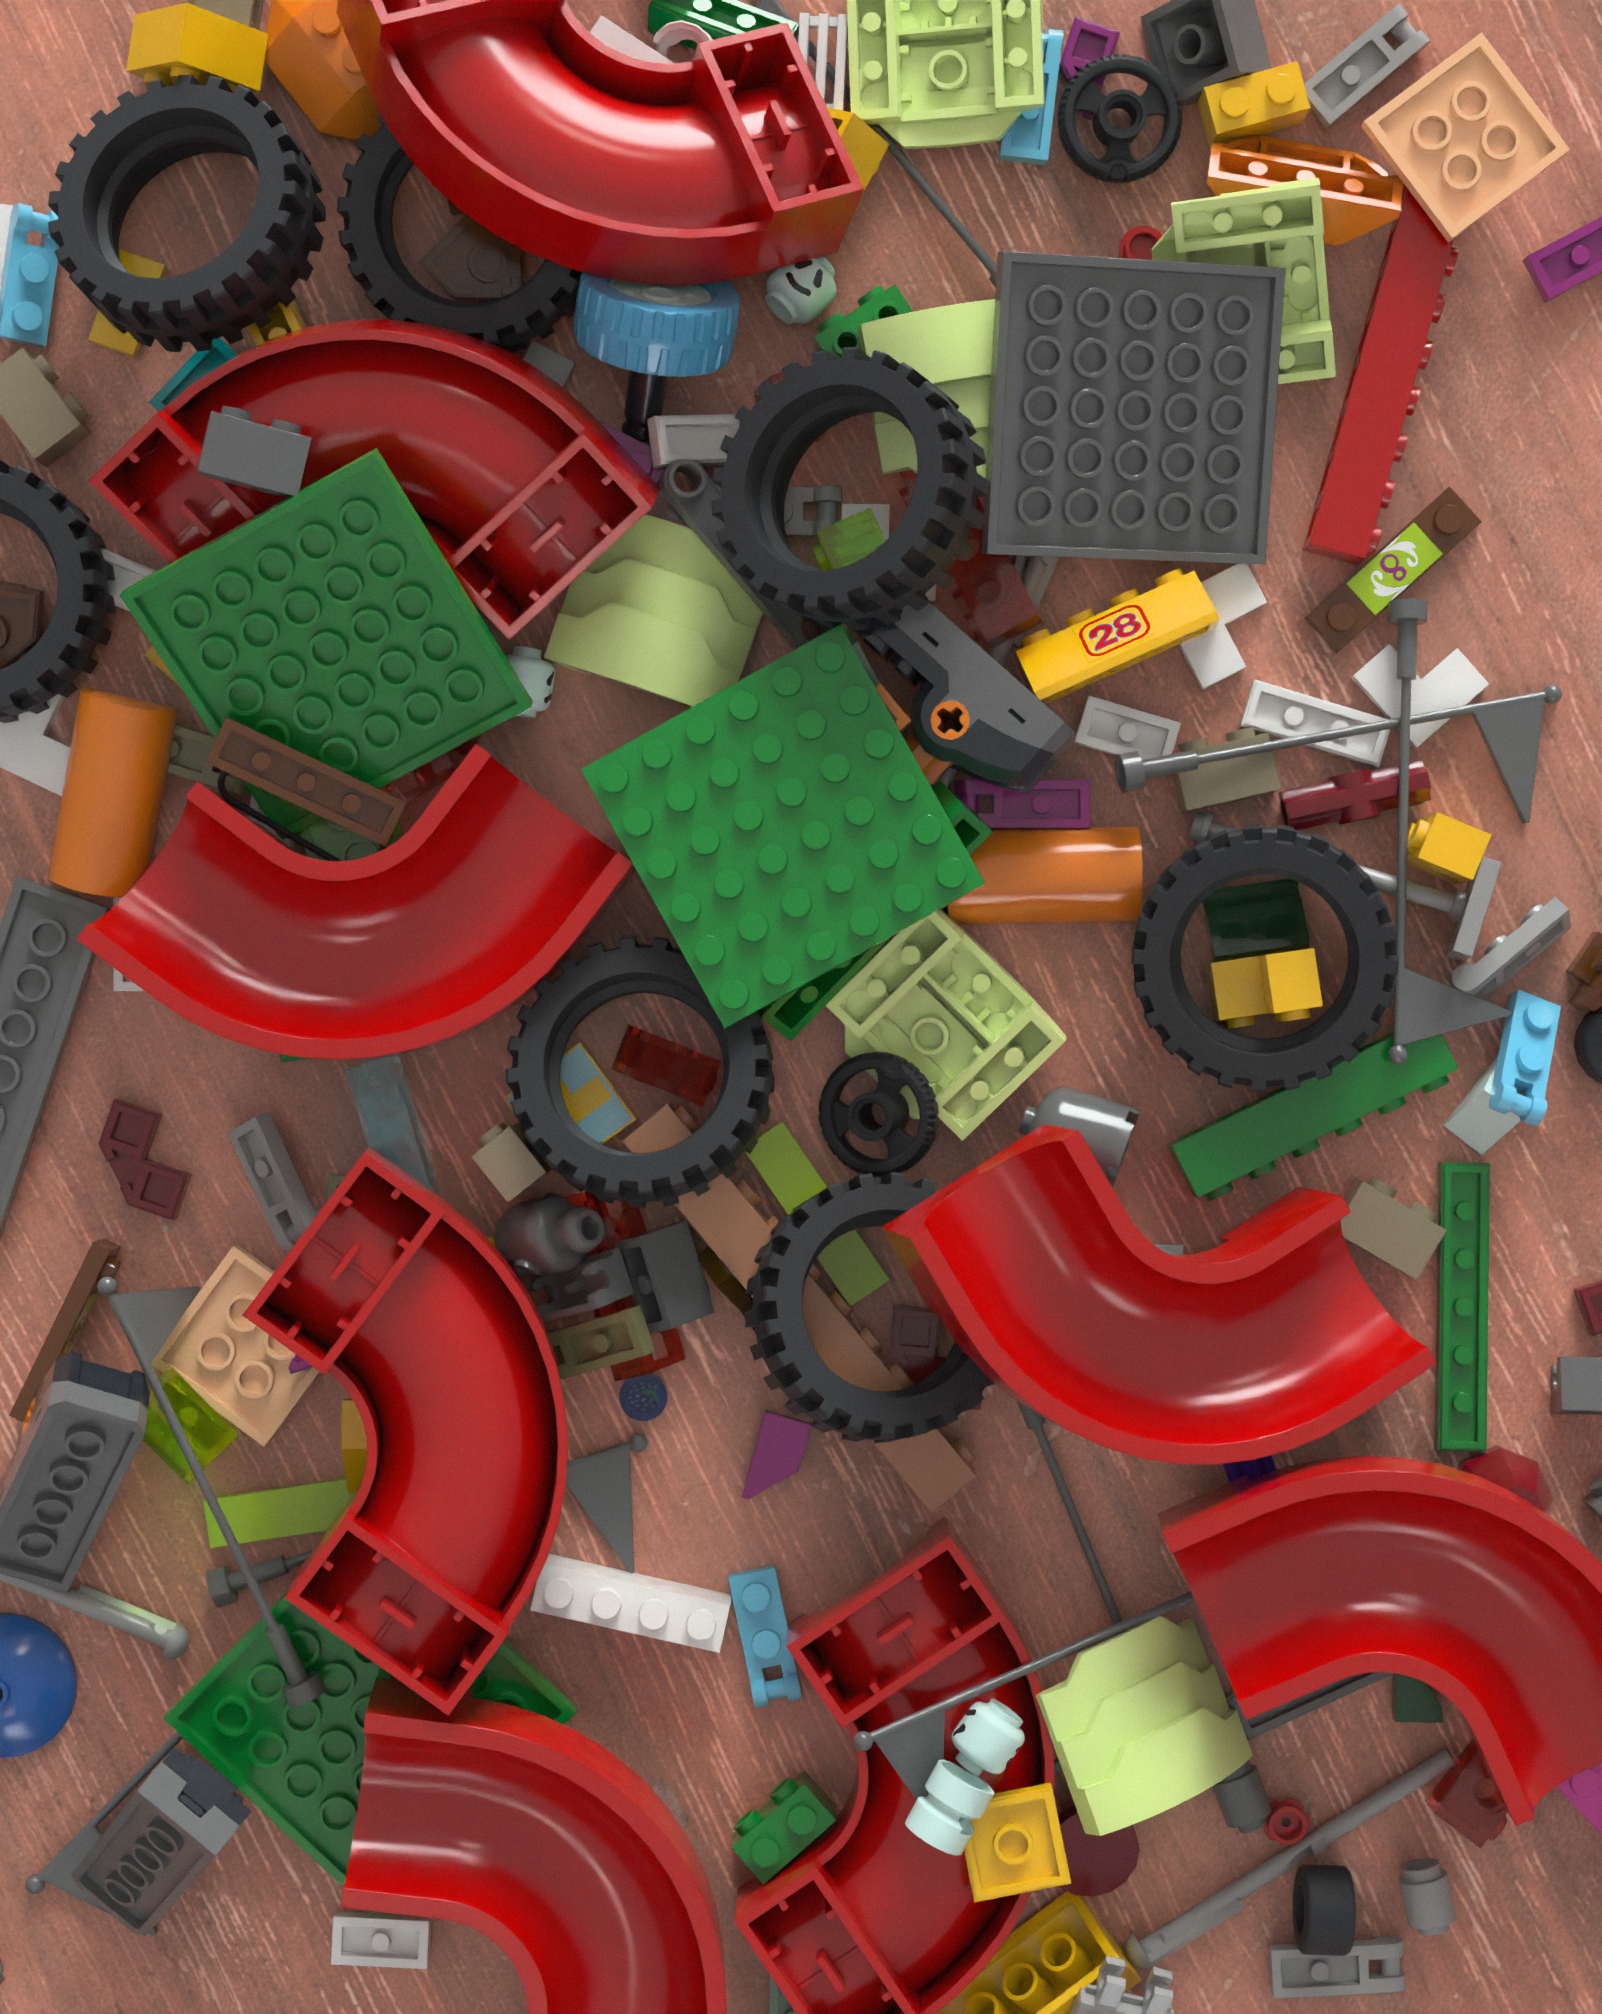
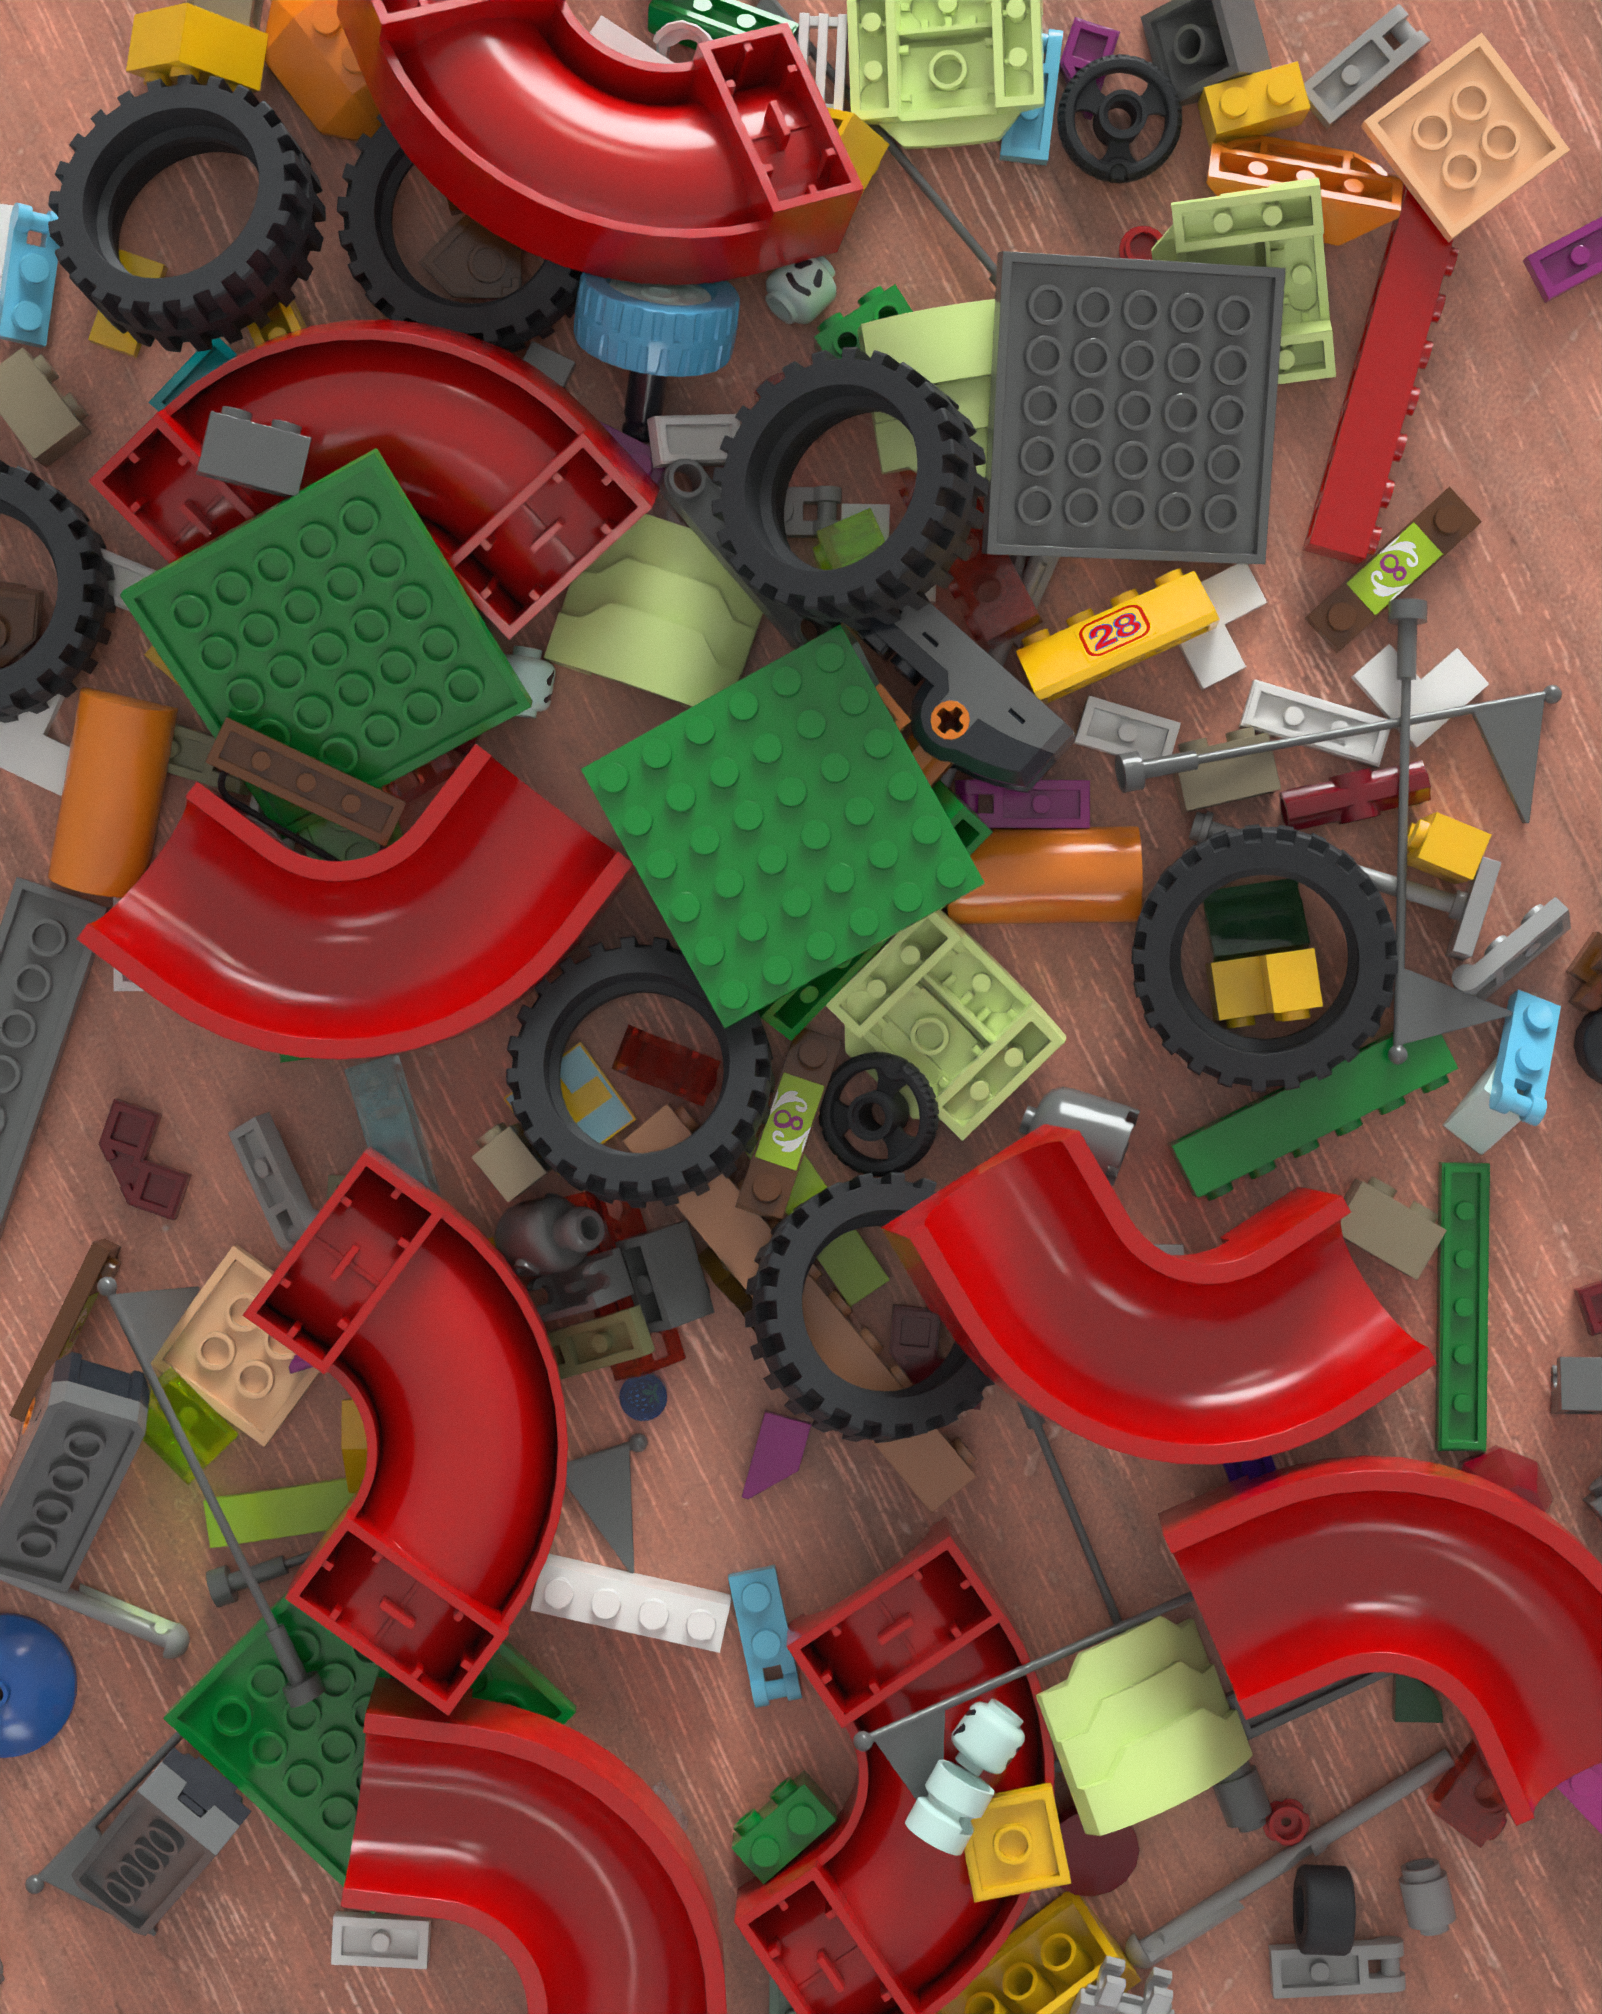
none -> plate [735,1028,842,1222]

